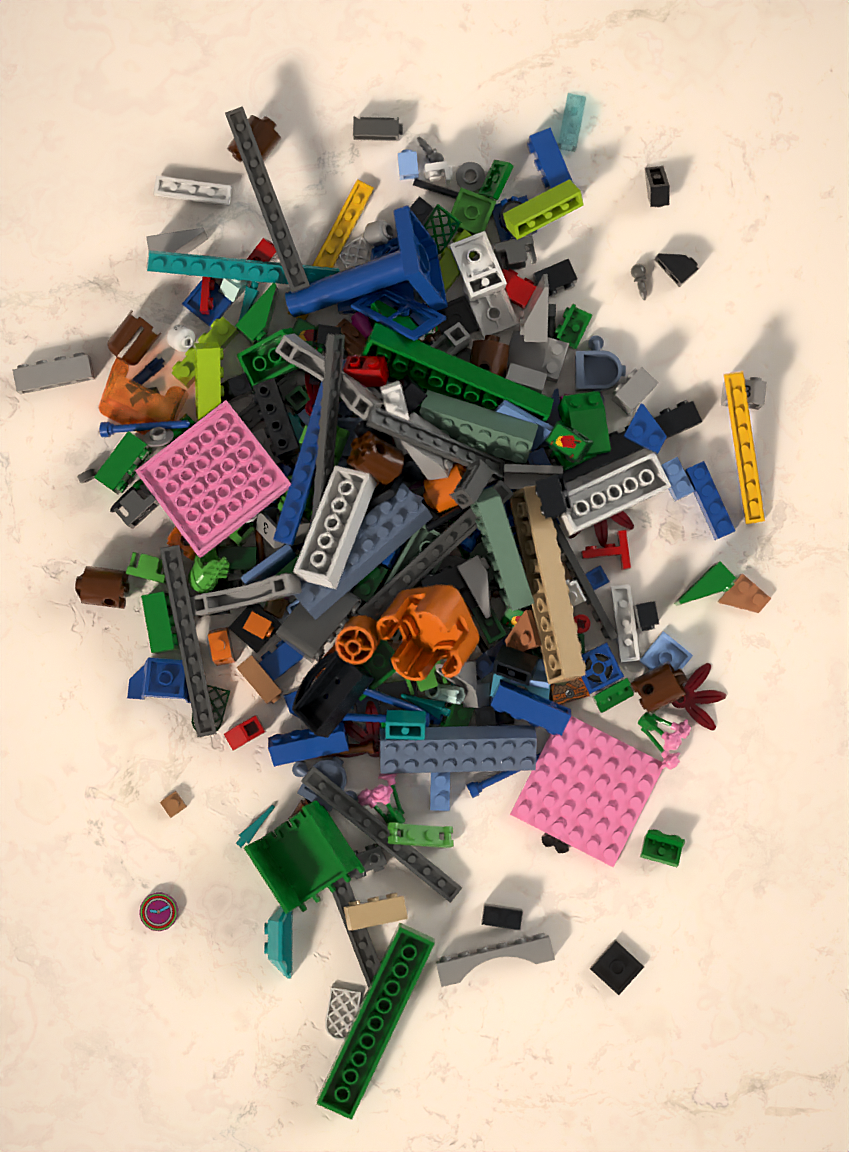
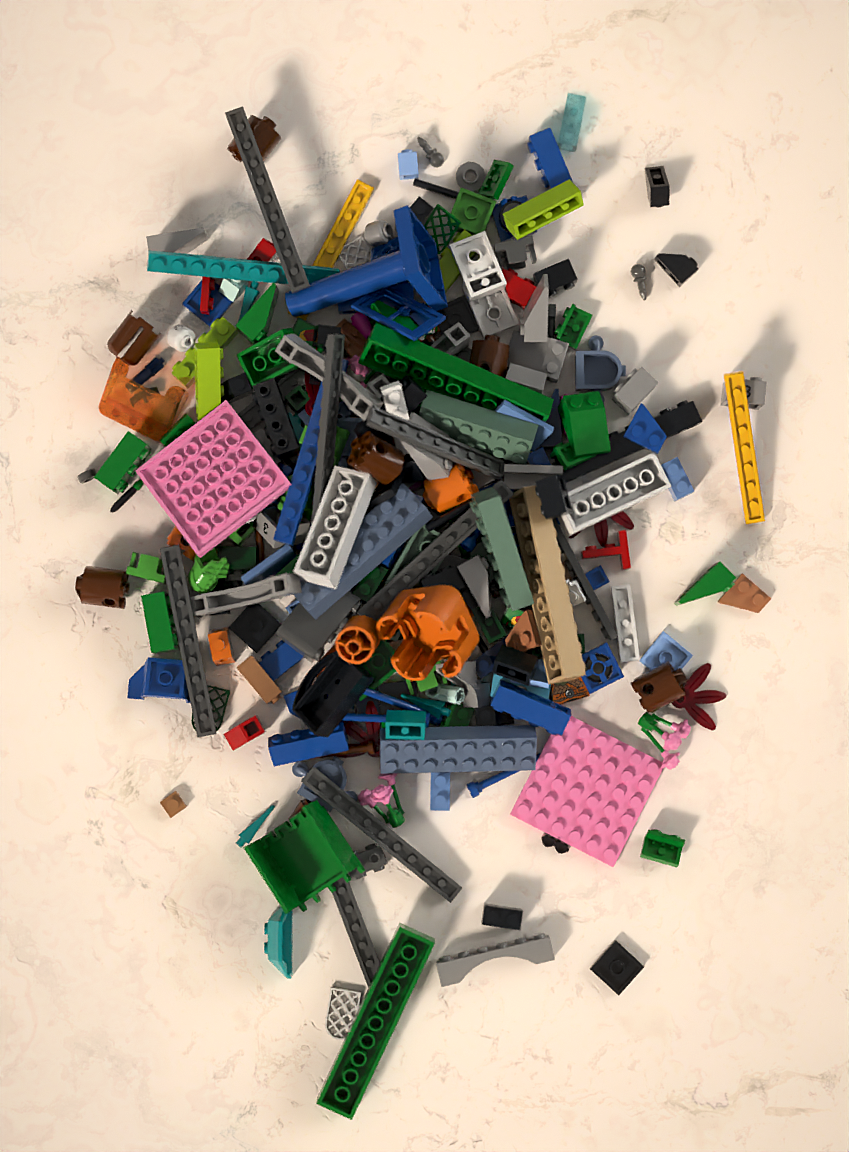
light grey brick [12,352,95,395] -> none
blue piece [99,420,190,437] -> none
dark grey panel [114,484,160,529] -> none
tile [139,892,179,931] -> none
light grey piece [143,427,174,447] -> none
white plate [153,175,232,206] -> none
orange brick [243,611,274,640] -> none
medium nougat plate [263,598,289,619] -> none
red slope [343,356,390,387] -> none
tan brick [344,893,408,930] -> none
dark grey window [353,116,403,141] -> none
bright green plate [388,822,454,848] -> none
white bracket [424,161,453,187] -> none
dark grey window [450,459,493,509] -> none
brick [545,421,594,463] -> none
red wheel [573,614,591,634] -> none
green bracket [592,678,634,713] -> none
black brick [633,601,659,631] -> none
blue brick [684,461,735,540] -> none

